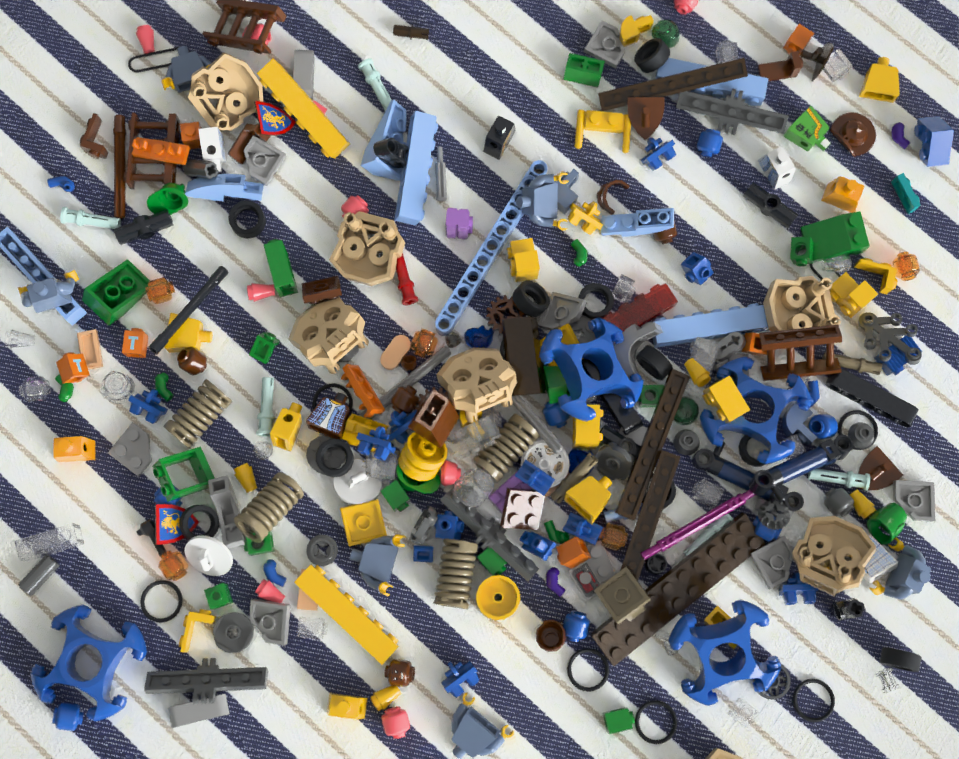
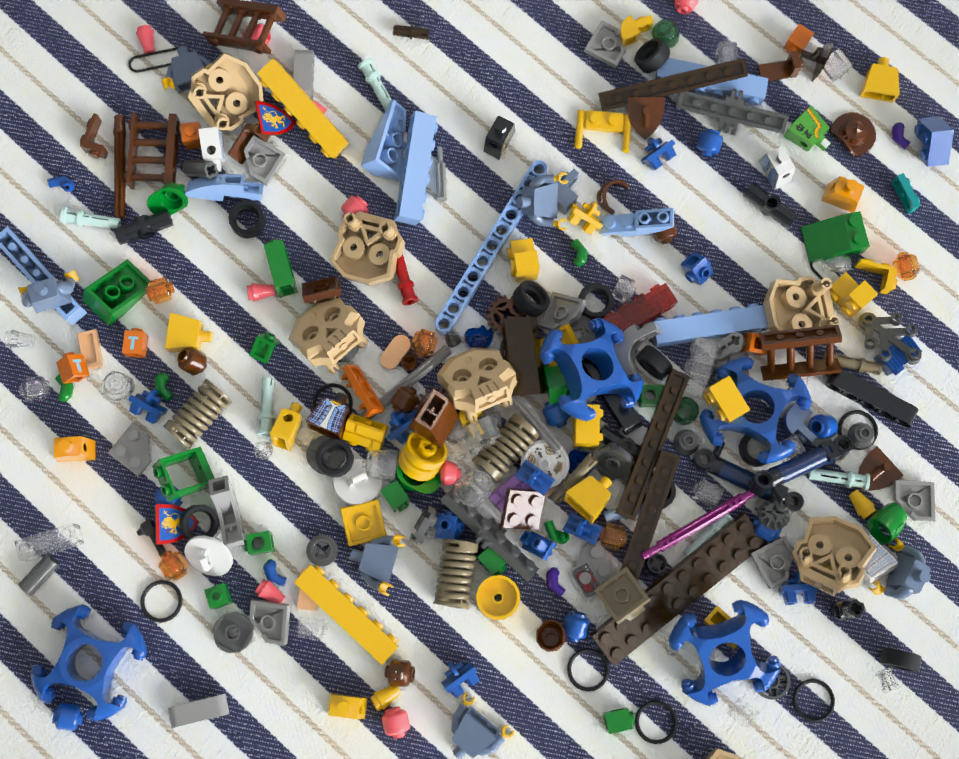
orange plate [132,137,190,165] -> none
dark grey hinge [144,658,268,704] -> none
black piece [148,266,228,355] -> none
yellow bracket [179,609,216,653] -> none
yellow cone [233,463,257,493] -> none
dark tan piece [234,472,304,543] -> none
blue hips [356,426,396,461] -> none
black piece [373,137,408,168] -> none
blue slope [413,544,434,562] -> none
medium lavender brick [446,208,473,240] -> none
orange brick [556,536,591,569] -> none
green hinge [563,53,605,88] -> none
yellow cone [684,358,711,387] -> none
green brick [790,236,814,267] -> none
blue arm [808,380,820,407] -> none
dark grey head [824,488,854,517] -> none

